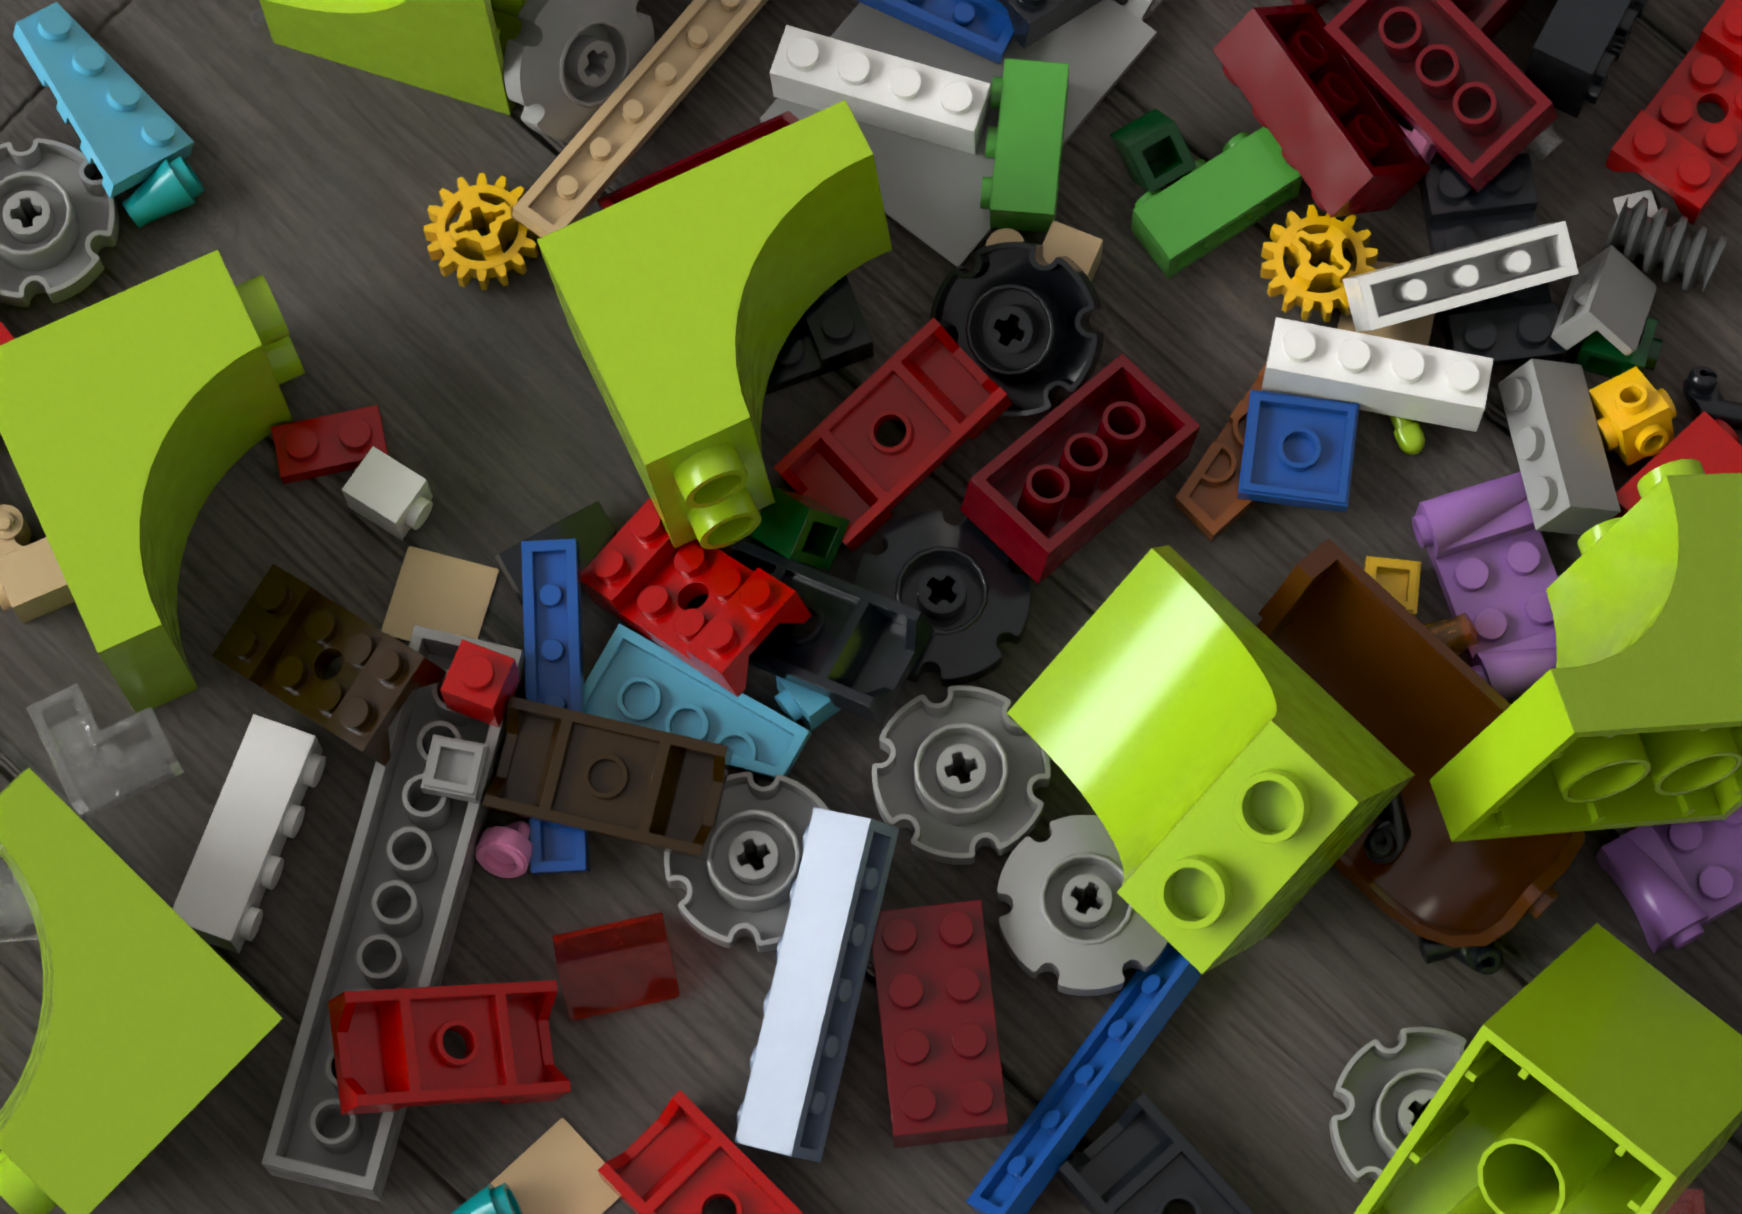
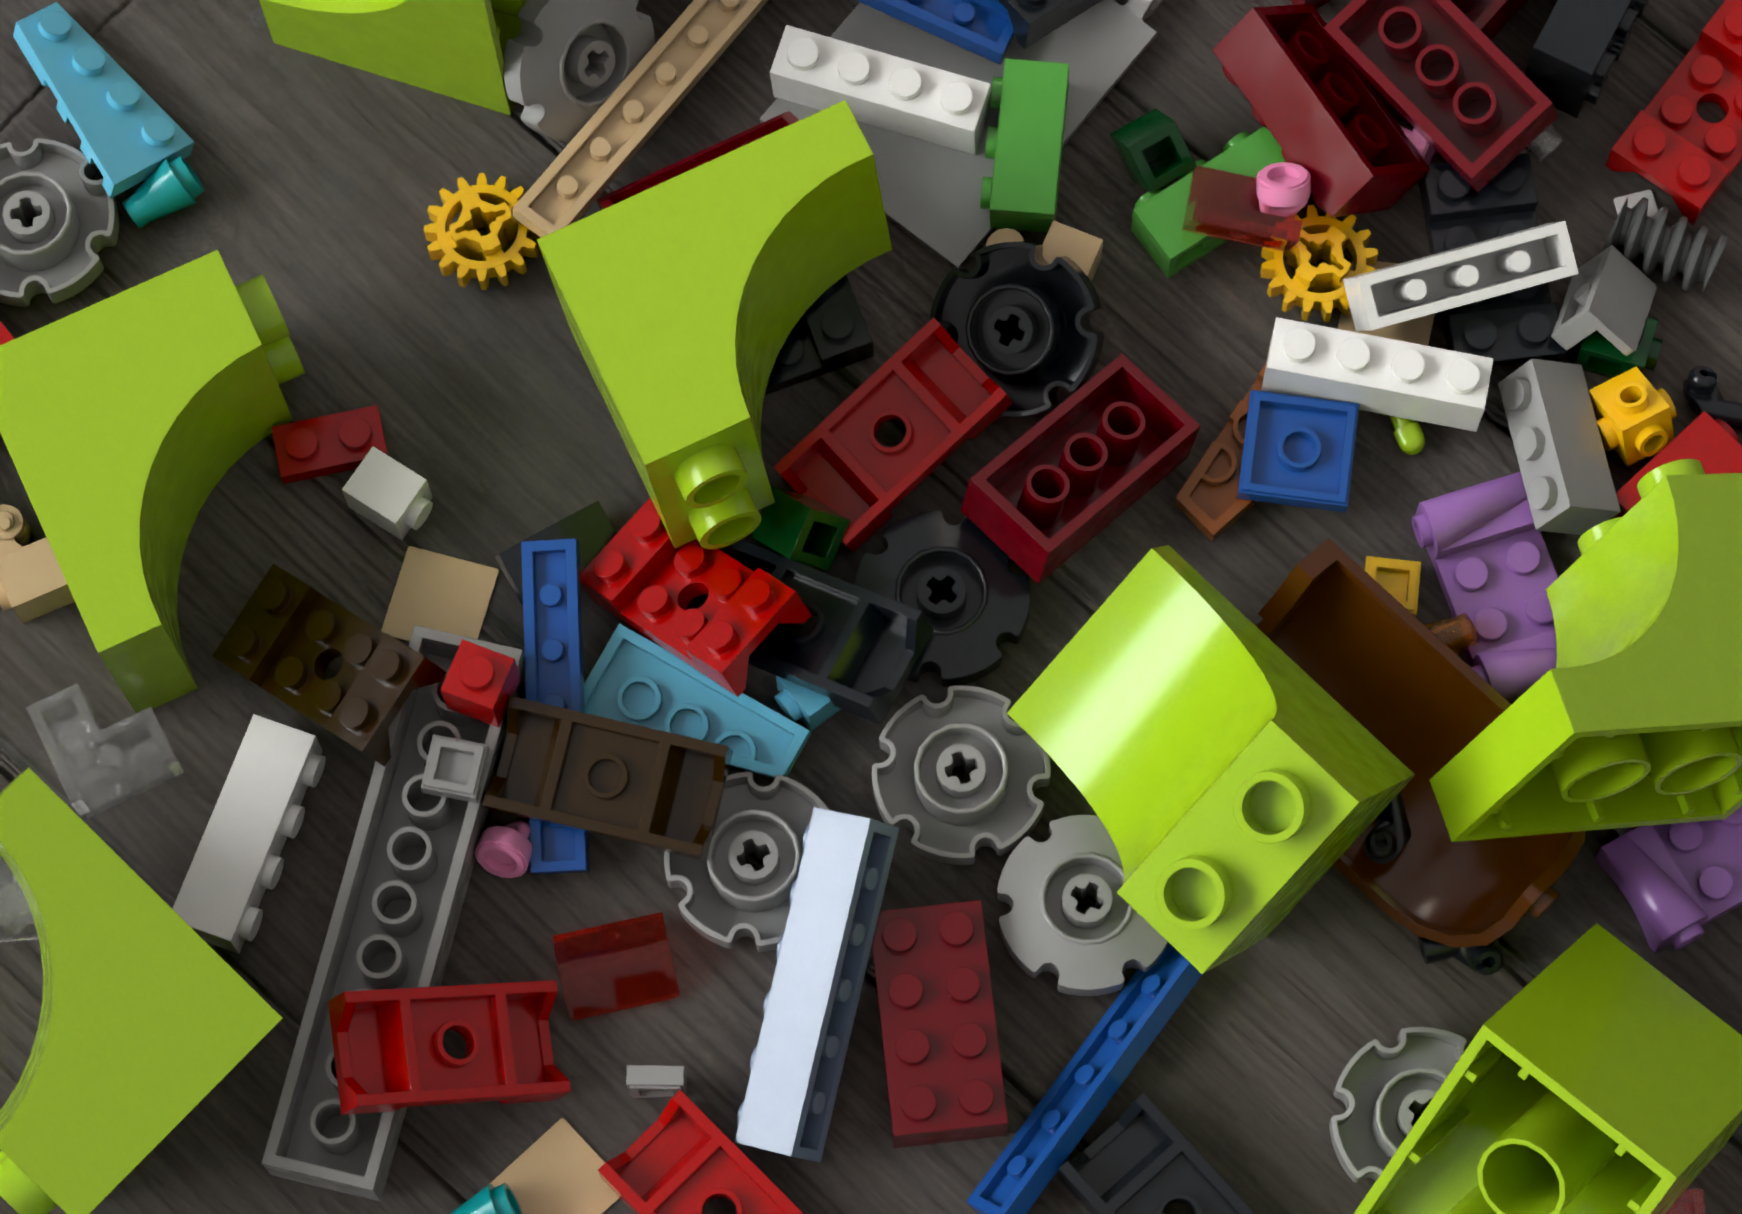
none -> light grey tile [626,1065,687,1098]
none -> clear red panel [1182,166,1302,252]
none -> bright pink tile [1256,162,1311,219]

